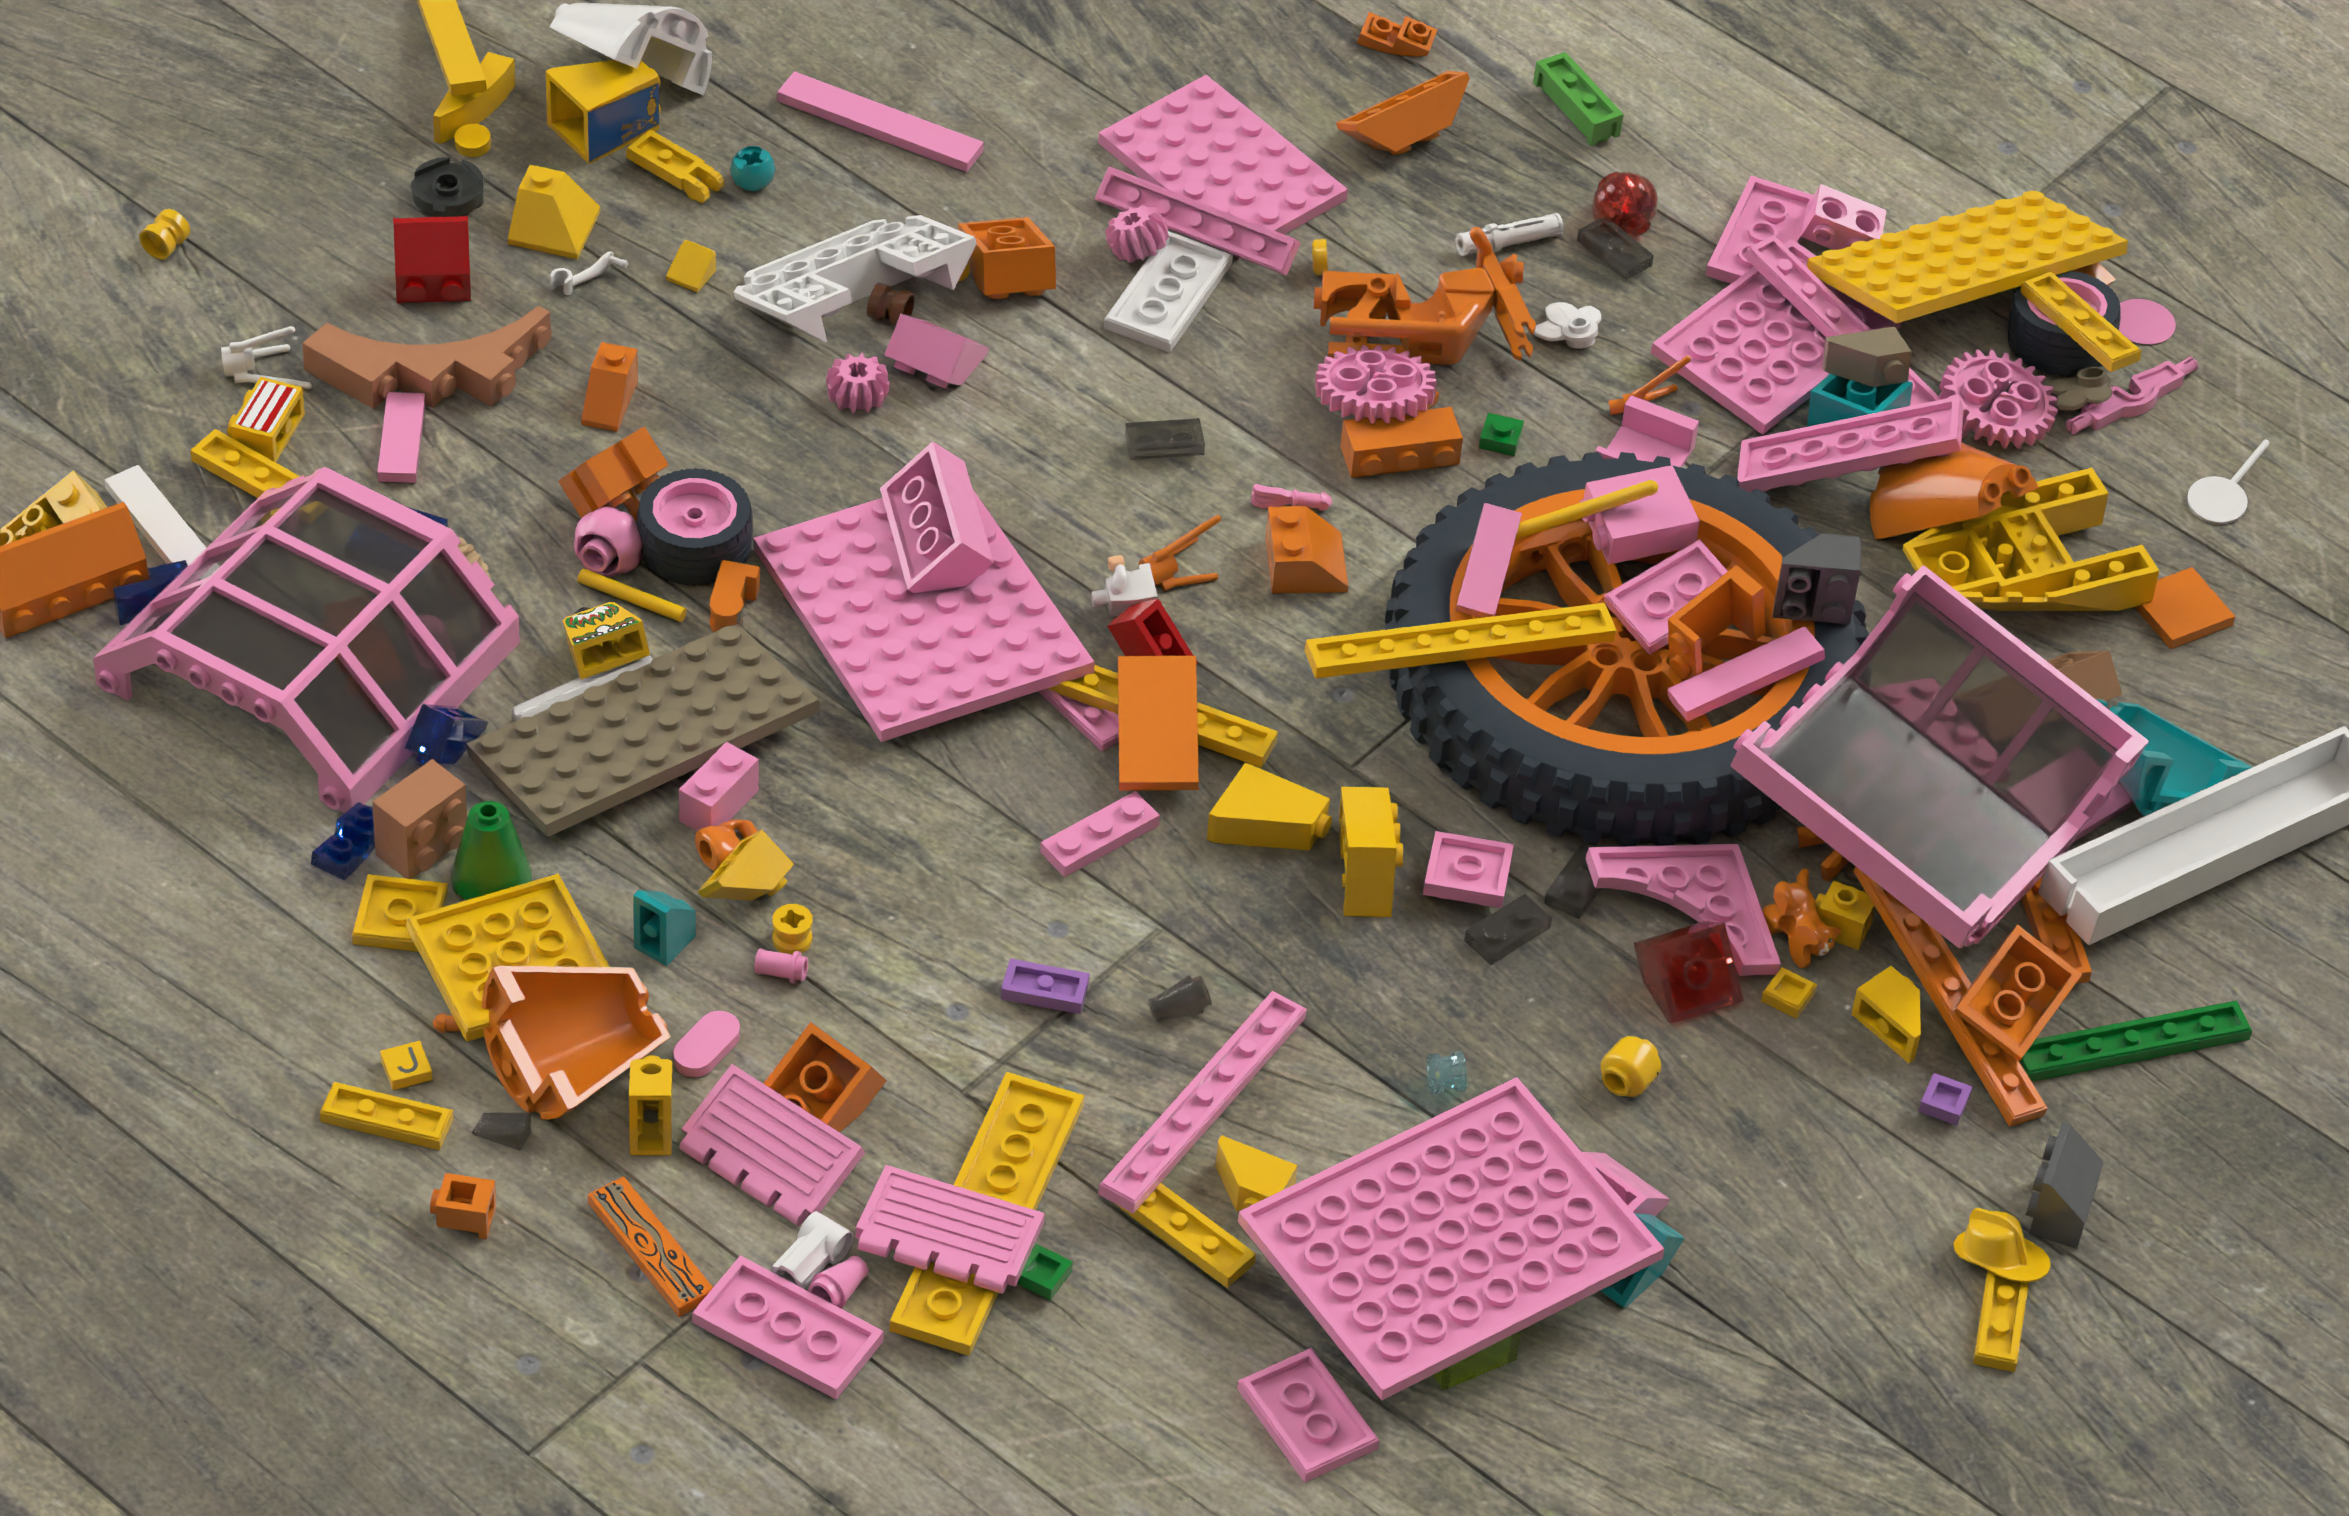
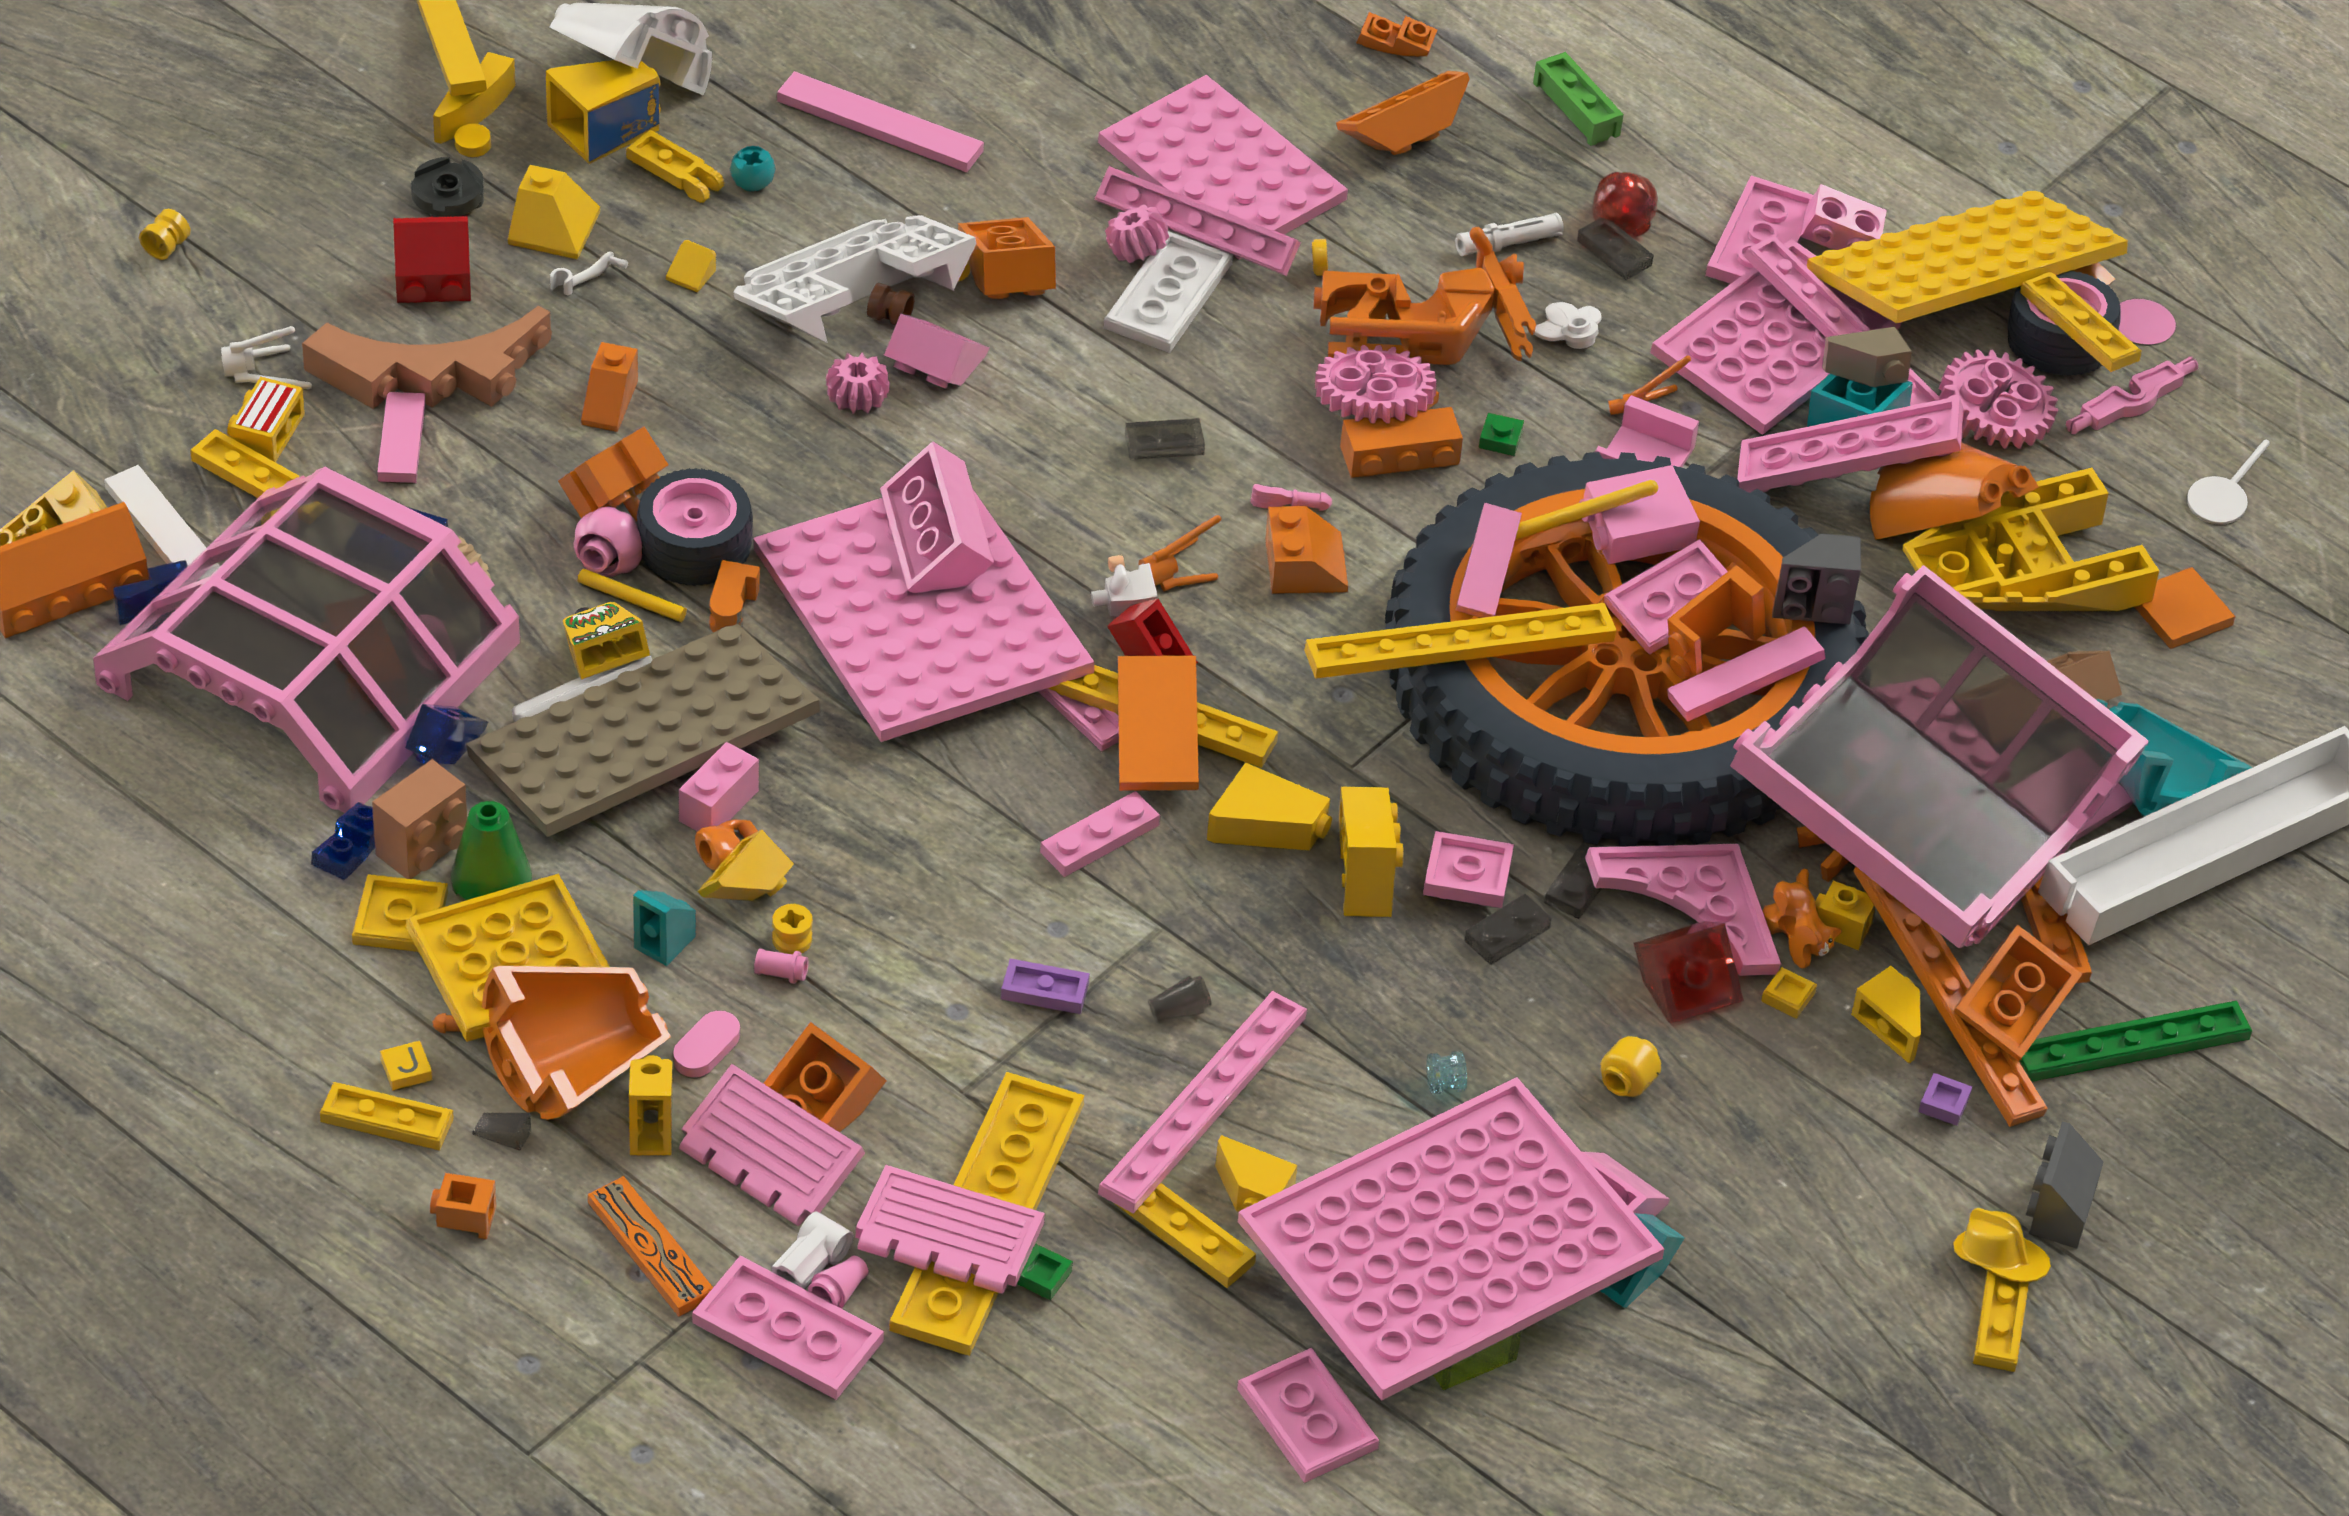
dark tan plate [2045,367,2112,411] -> none

